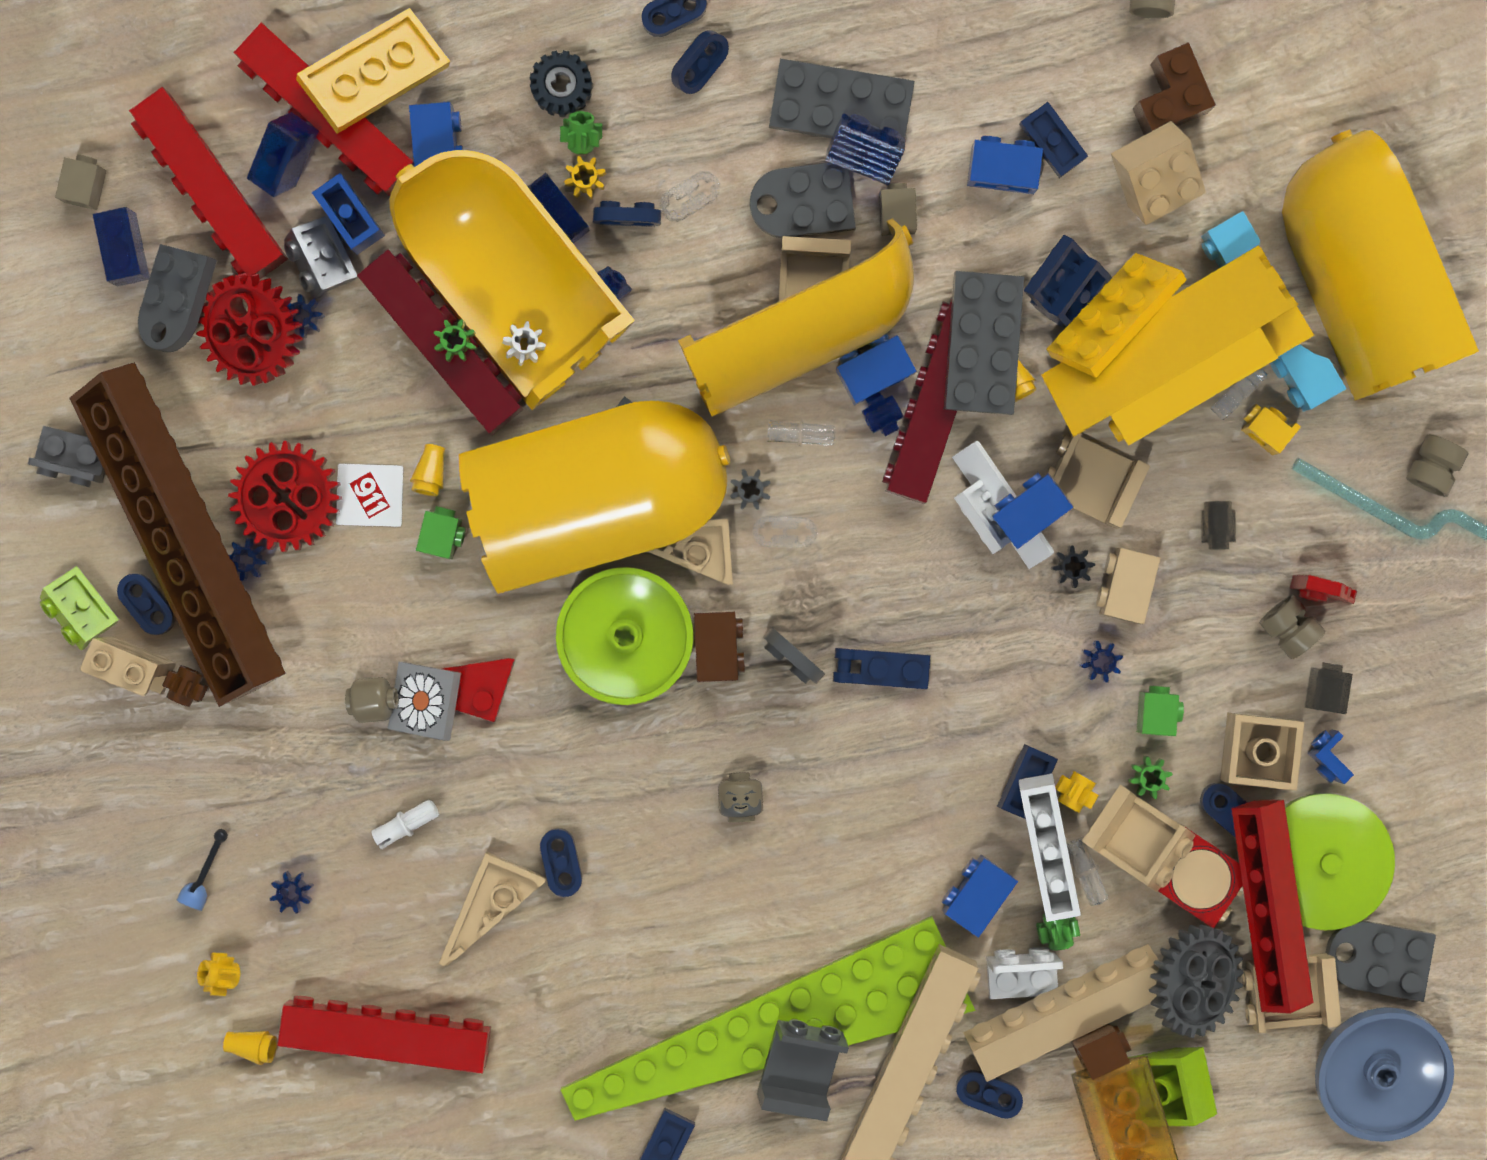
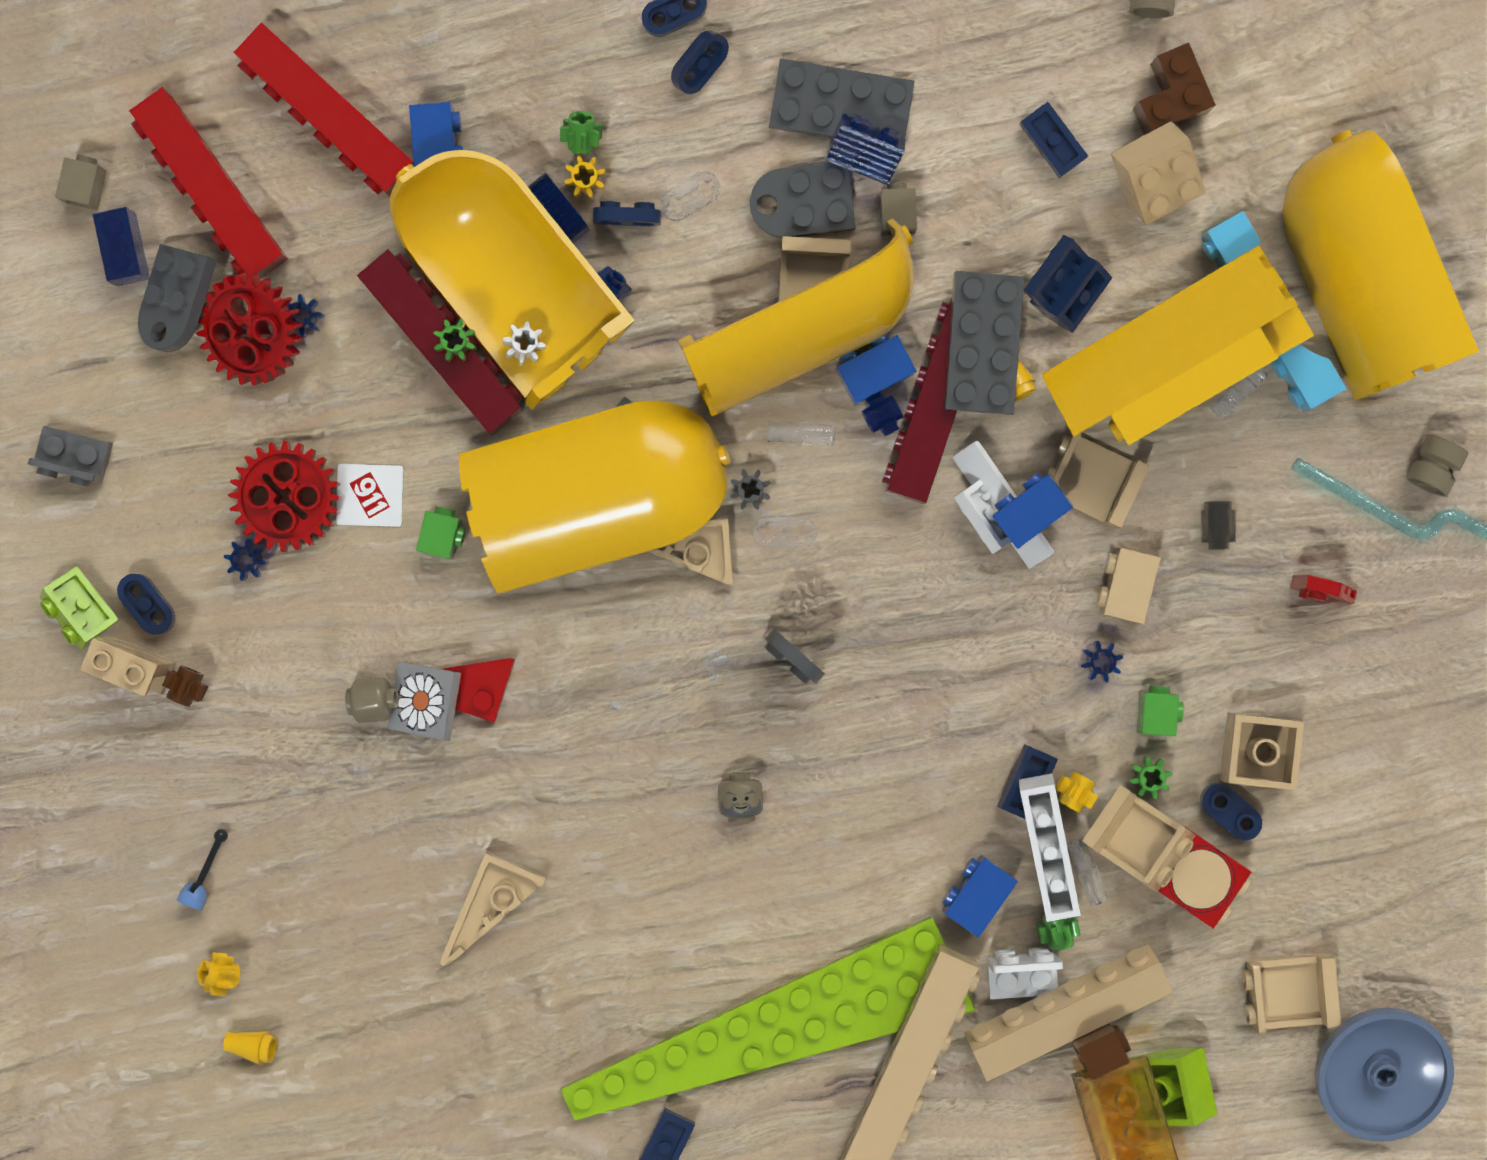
reddish brown brick [69,362,286,707] -> none
clear blue brick [247,112,319,197] -> none
clear blue gear [270,871,314,914] -> none
red brick [277,996,491,1074] -> none
flat silver bracket [284,215,357,300] -> none
yellow plate [296,8,450,134] -> none
blue brick [312,173,385,255] -> none
white axle [371,800,439,850] -> none
yellow cone [410,444,445,497] -> none
black bush [530,50,593,117] -> none
dark blue plate [540,828,583,897] -> none
lime dish [556,567,694,705] -> none
reddish brown brick [694,611,745,682] -> none
dark grey panel [757,1019,849,1121] -> none
dark blue plate [833,648,931,689] -> none
dark blue plate [956,1070,1023,1119] -> none
blue brick [967,136,1043,195] -> none
yellow plate [1046,253,1187,378] -> none
black gear [1051,545,1095,588] -> none
dark grey gear [1149,924,1243,1038] -> none
red brick [1231,800,1314,1014] -> none
yellow brick [1241,403,1301,455] -> none
dark tan wheel [1259,595,1325,659] -> none
lime dish [1285,793,1395,930] -> none
clear smoke brick [1304,662,1353,714] -> none
blue bracket [1308,729,1354,784] -> none
dark grey plate [1326,920,1436,1002] -> none

